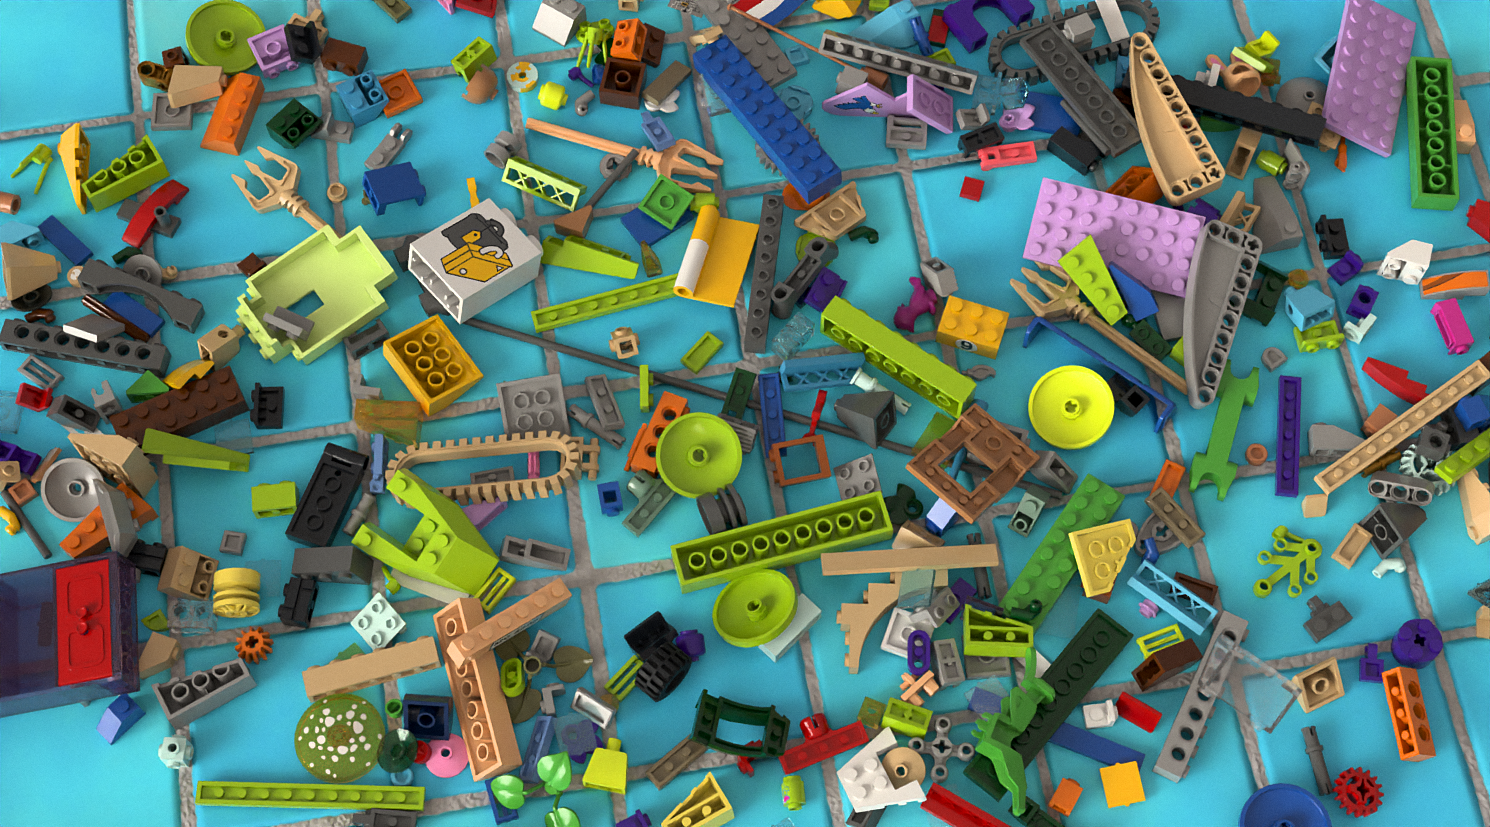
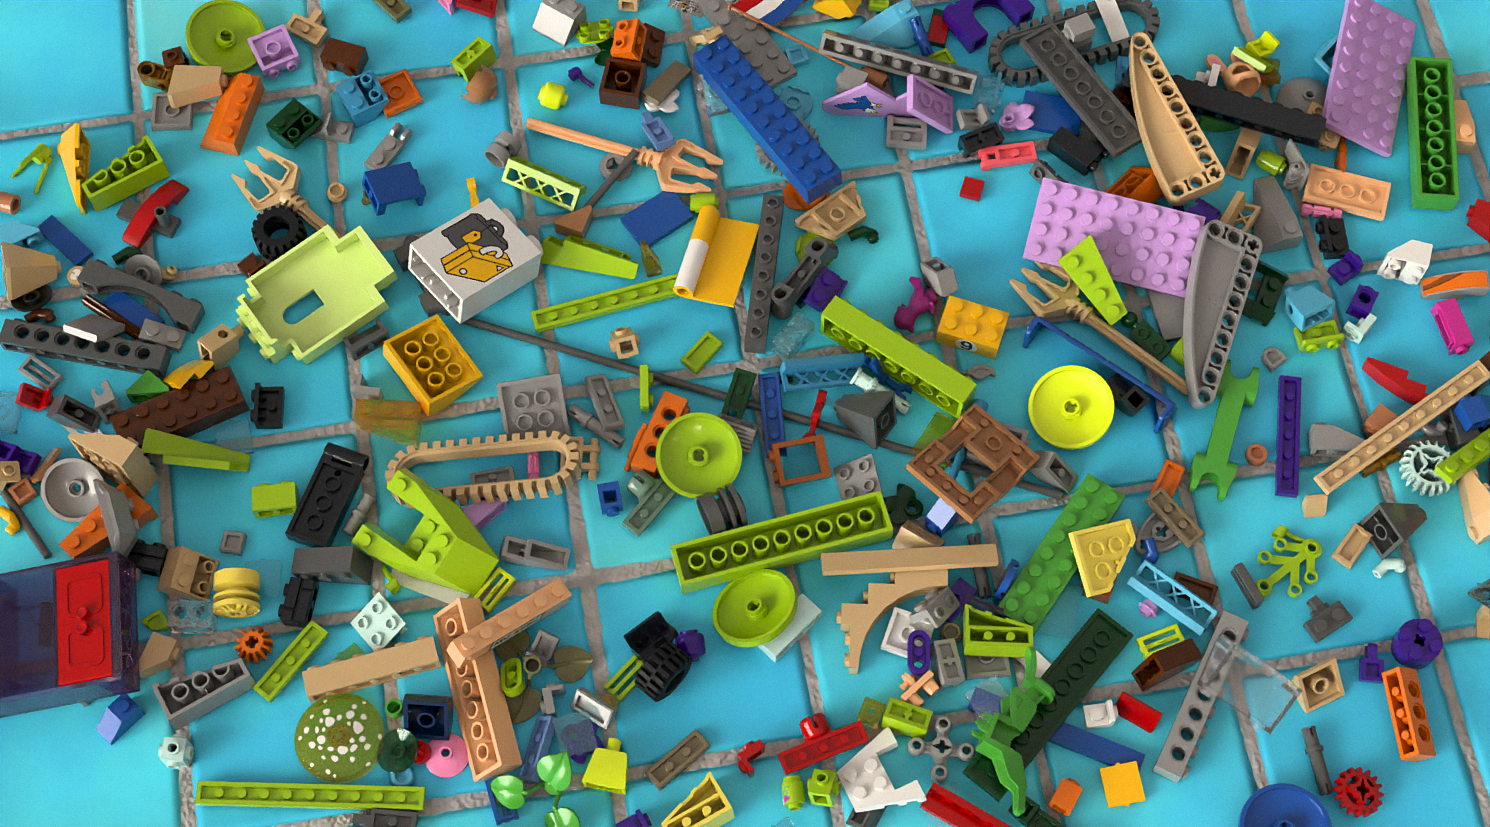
light grey bracket [262,306,315,341] -> none
black bracket [284,21,322,64] -> none
medium blue hinge [369,434,389,495] -> none
piece [507,61,539,93] -> none
light grey arm [575,90,595,116] -> none
lime plant [576,27,608,68] -> none
blue tile [592,64,604,84] -> none
bright green plate [638,174,695,231] -> none
dark green wedge [688,689,790,758] -> none
tan dish [882,747,926,790] -> none
clear light blue piece [897,568,936,610] -> none
clear light blue brick [998,77,1029,110] -> none
sand green slope [1008,484,1051,538] -> none
dark green arm [1010,599,1042,621] -> none
dark grey bar [1060,99,1111,156] -> none
blue slope [1107,261,1159,322] -> none
clear yellow plate [1287,269,1309,289] -> none
light grey beam [1368,471,1435,506] -> none
dark grey brick [1414,426,1451,462] -> none
none -> light grey plate [138,318,186,352]
none -> black tyre [251,205,307,261]
none -> lime plate [253,620,330,703]
none -> lime brick [807,769,842,807]
none -> blue piece [862,355,913,400]
none -> dark tan plate [940,623,962,643]
none -> blue tile [992,558,1020,601]
none -> dark grey hinge [1029,159,1069,184]
none -> dark grey tile [1230,563,1264,610]
none -> bright pink axle [1301,203,1342,219]
none -> light nougat plate [1302,163,1392,221]

